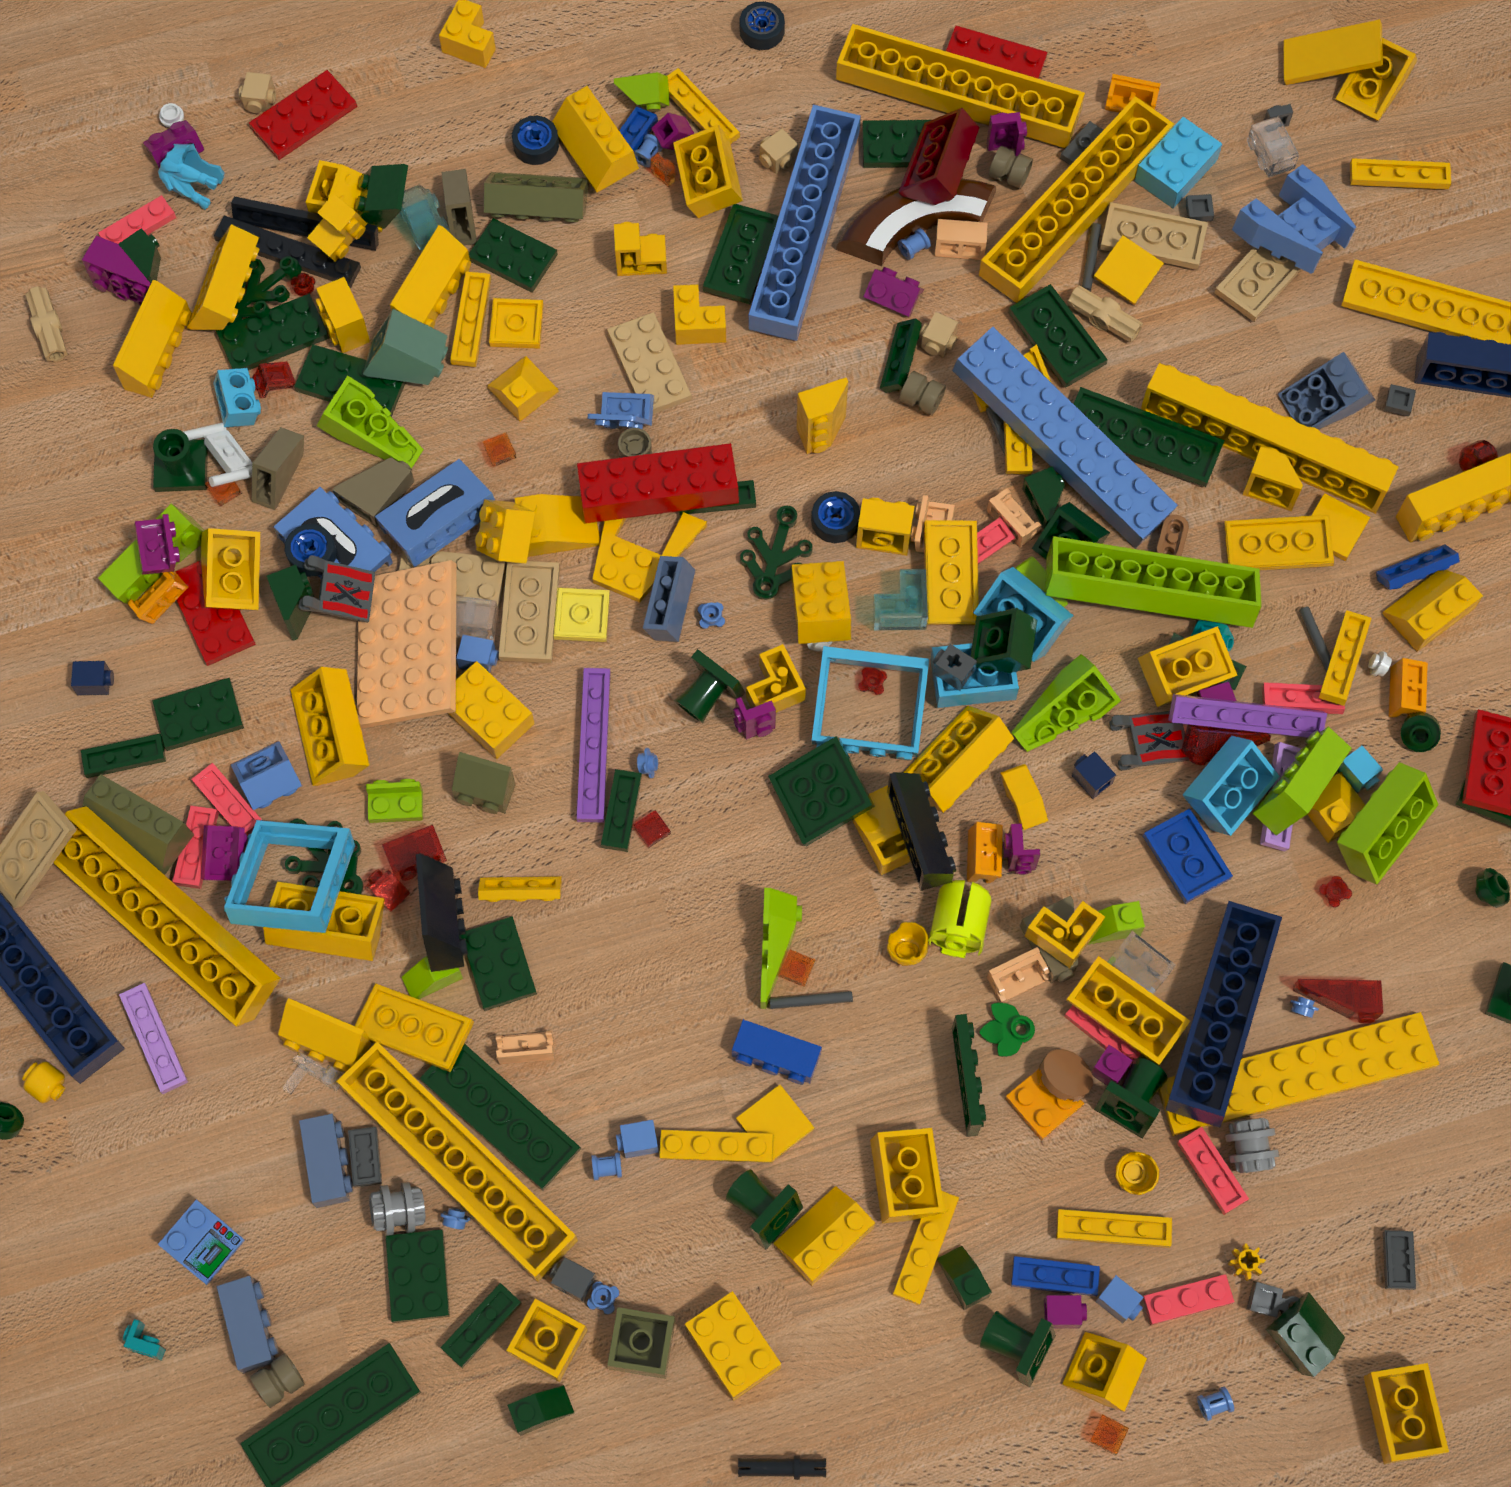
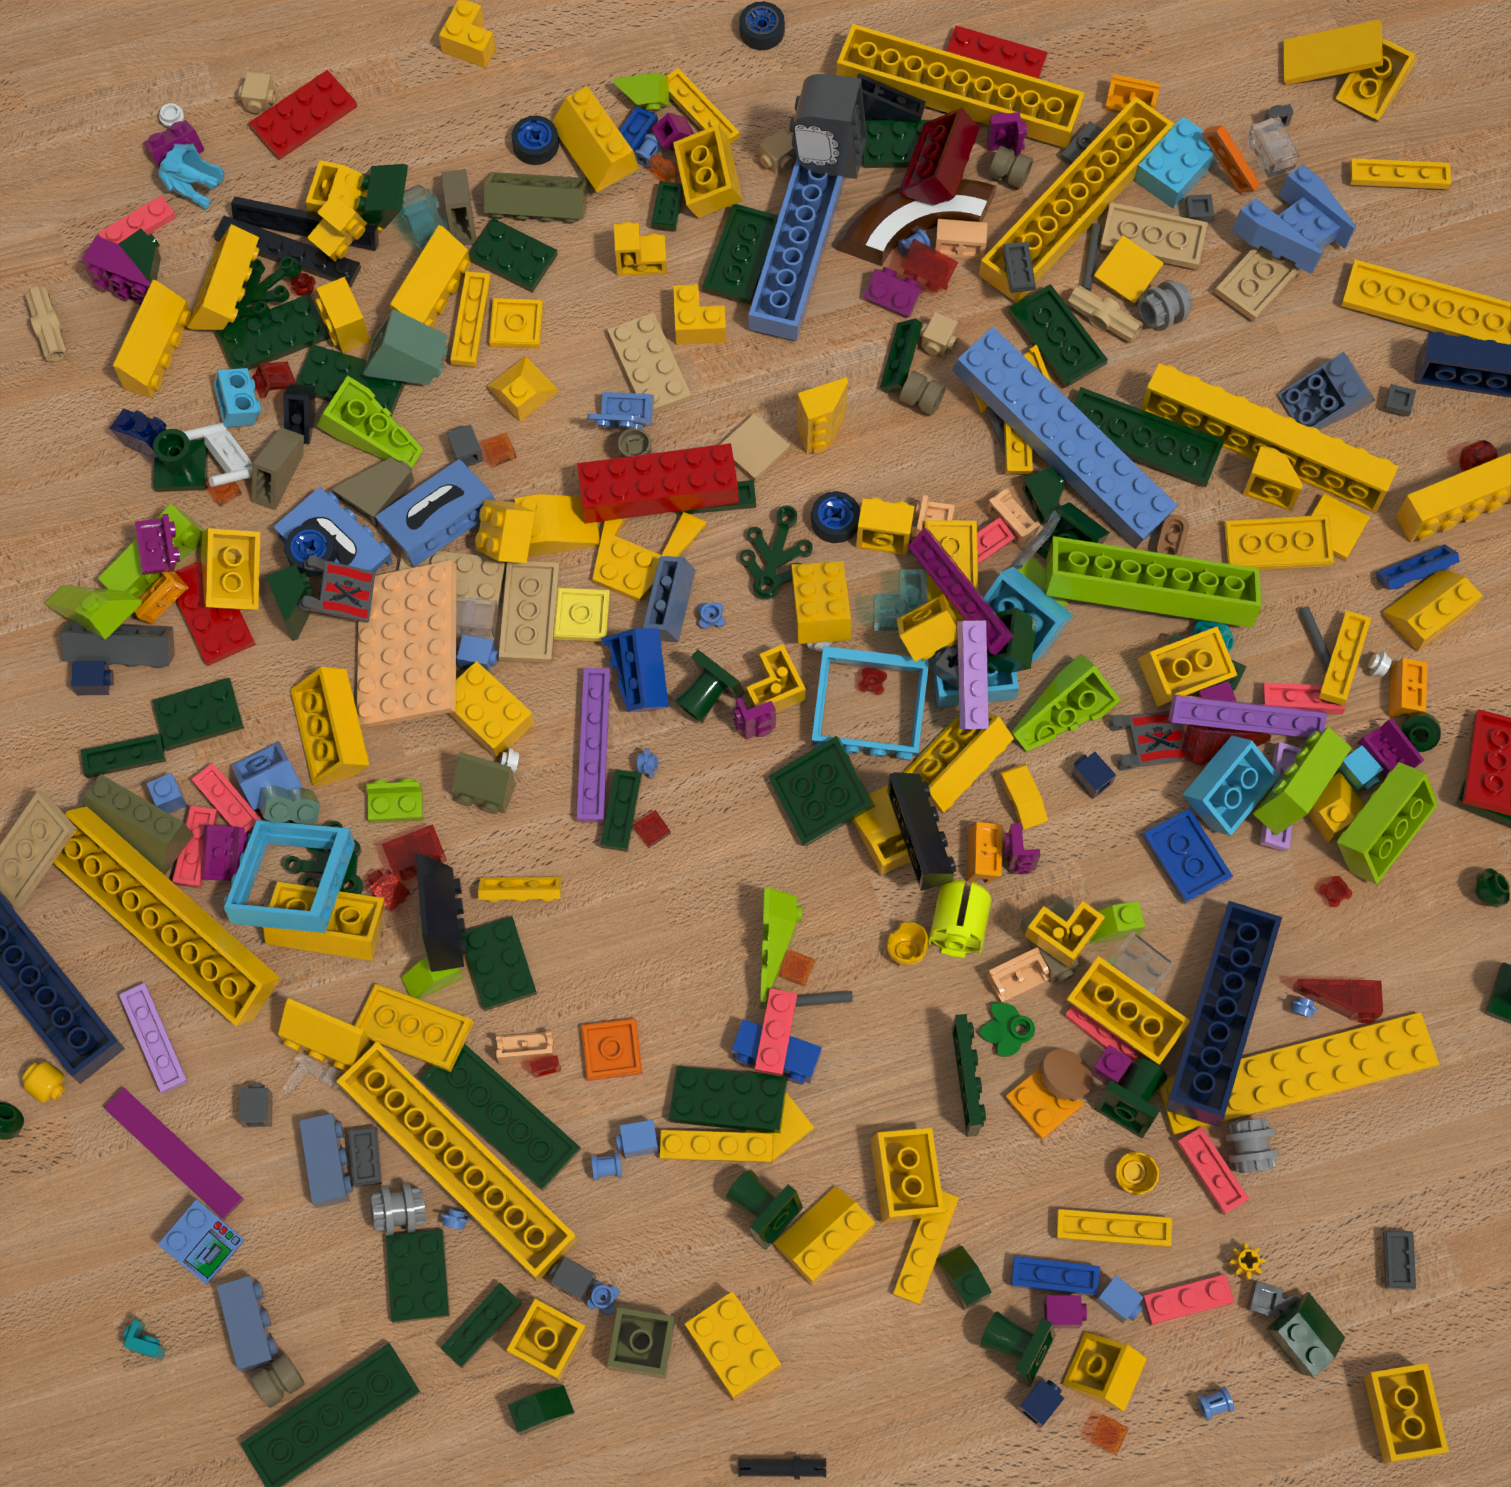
none -> lime wedge [44,585,142,640]
none -> dark grey brick [61,621,175,668]
none -> magenta tile [104,1087,244,1220]
none -> clear blue brick [109,408,167,459]
none -> medium blue brick [147,773,188,814]
none -> dark grey brick [239,1084,273,1127]
none -> sand green brick [258,786,320,824]
none -> black slope [283,384,316,444]
none -> dark grey brick [447,424,483,467]
none -> white plate [500,748,519,773]
none -> clear red tile [530,1055,561,1078]
none -> orange tile [581,1018,643,1081]
none -> blue wedge [601,628,669,712]
none -> dark green plate [651,181,684,231]
none -> dark green plate [669,1066,788,1134]
none -> tan tile [720,413,791,482]
none -> coral plate [755,988,797,1076]
none -> dark grey brick [790,74,867,179]
none -> black slope [856,73,926,121]
none -> yellow brick [897,594,958,662]
none -> clear red bracket [900,239,959,291]
none -> magenta tile [907,528,1013,655]
none -> lavender plate [957,621,989,729]
none -> dark grey plate [1002,242,1036,293]
none -> clear tile [1011,510,1061,570]
none -> dark blue brick [1018,1379,1064,1428]
none -> light grey piece [1138,280,1192,330]
none -> orange plate [1201,125,1260,193]
none -> magenta bracket [1357,719,1424,779]

